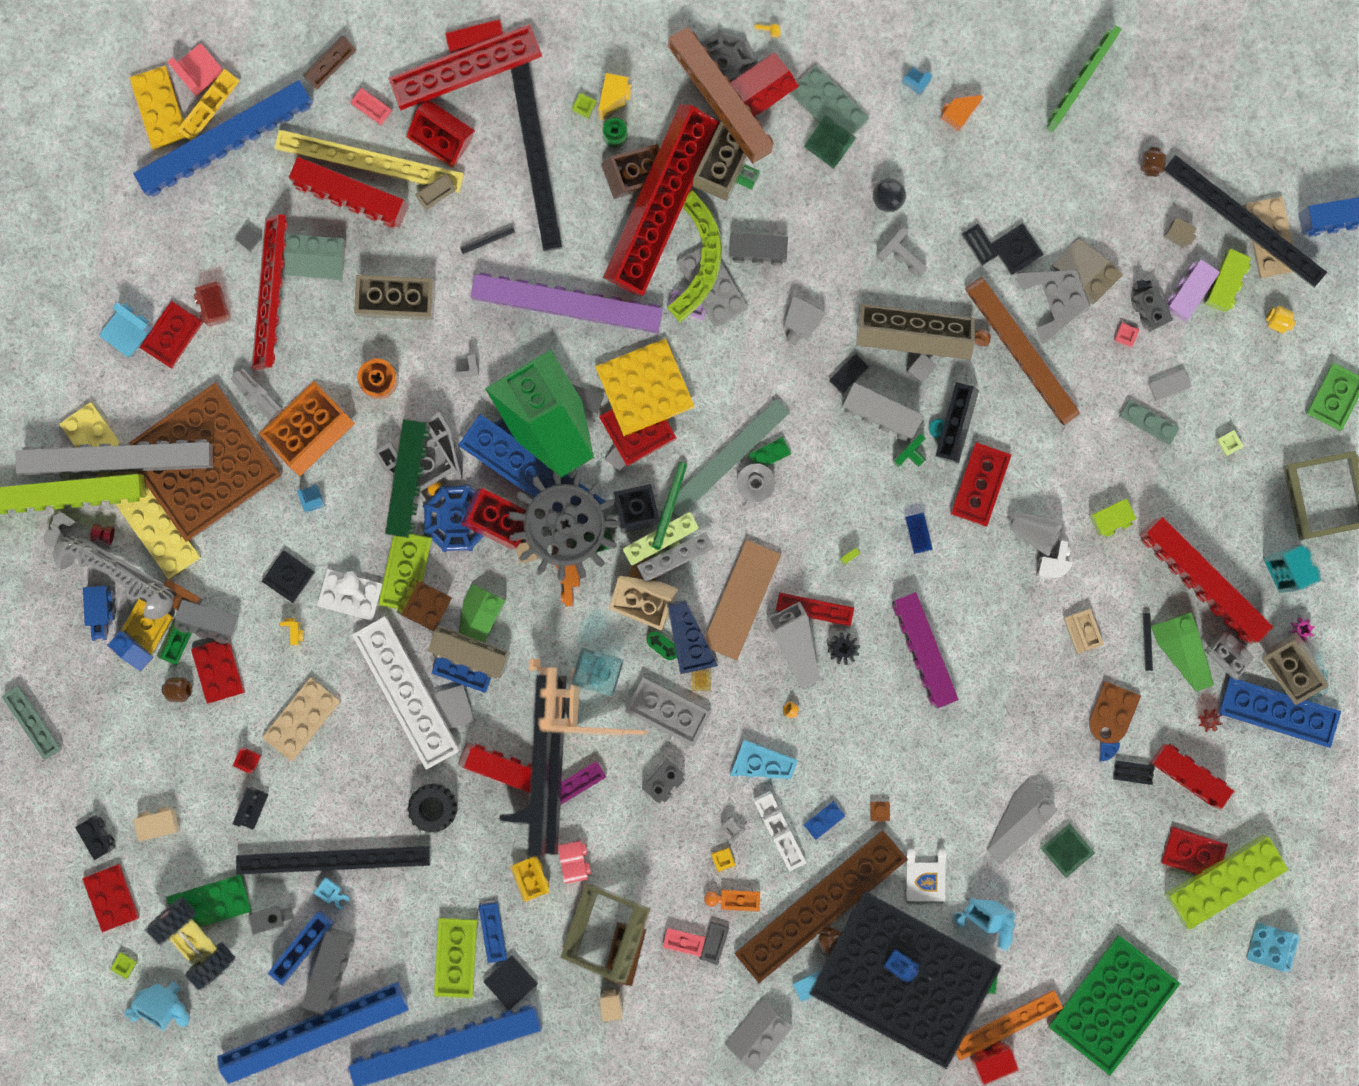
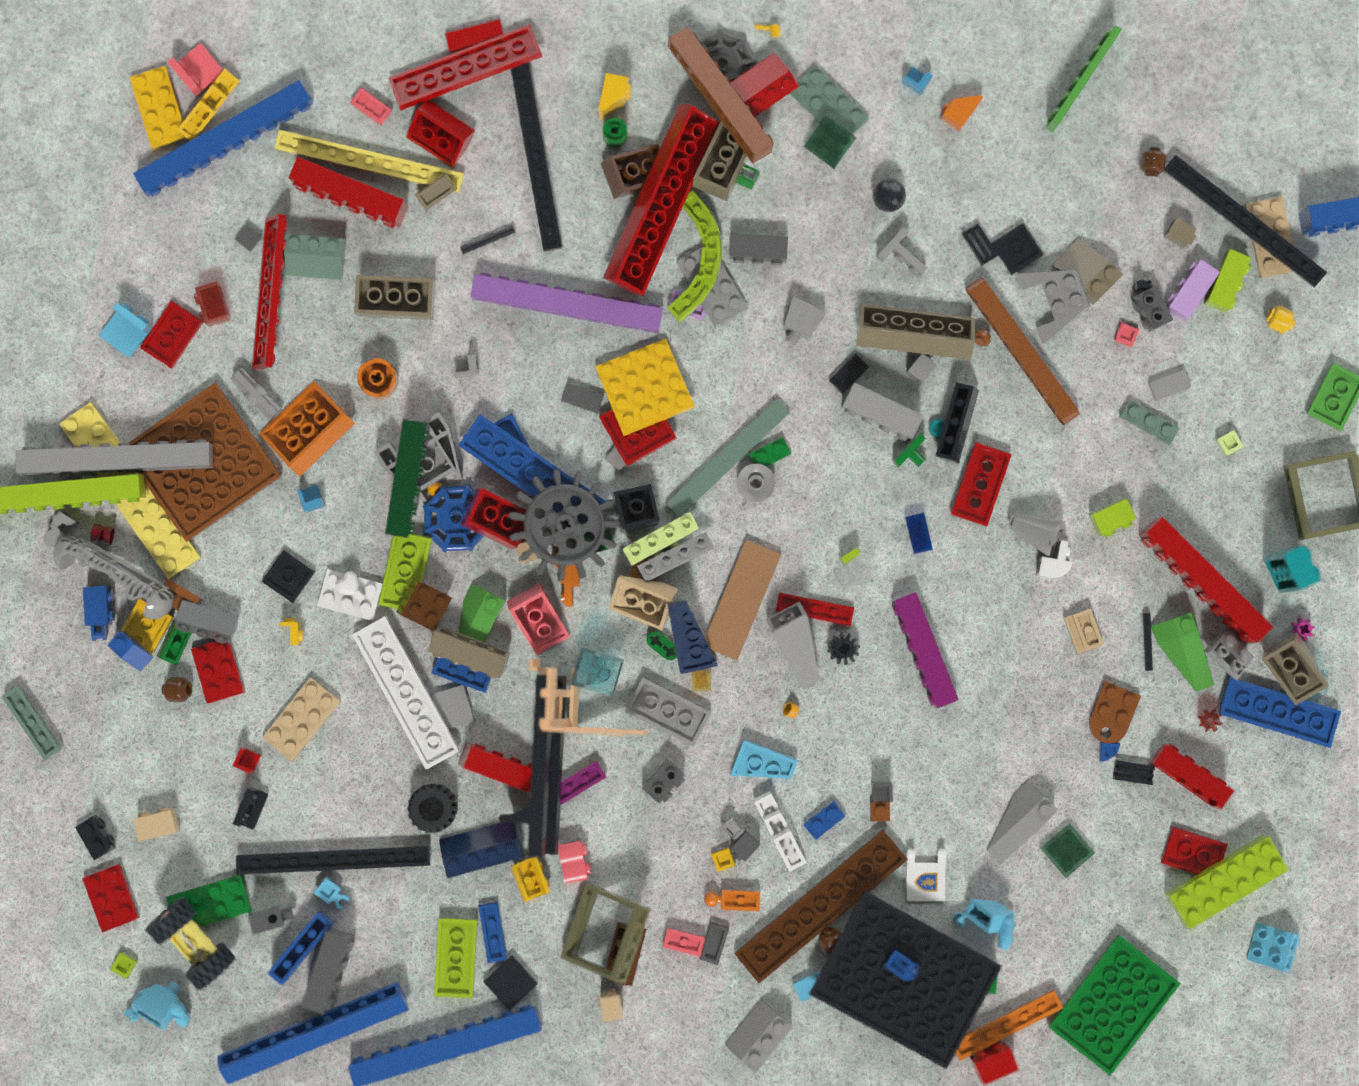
reddish brown plate [302,35,356,90] -> none
green wedge [485,349,594,477] -> none
lime tile [572,93,597,119] -> none
green piece [652,462,687,550] -> none
none -> dark blue slope [439,822,524,879]
none -> coral slope [506,583,570,655]
none -> dark grey brick [730,830,760,862]
none -> dark grey panel [871,782,893,802]

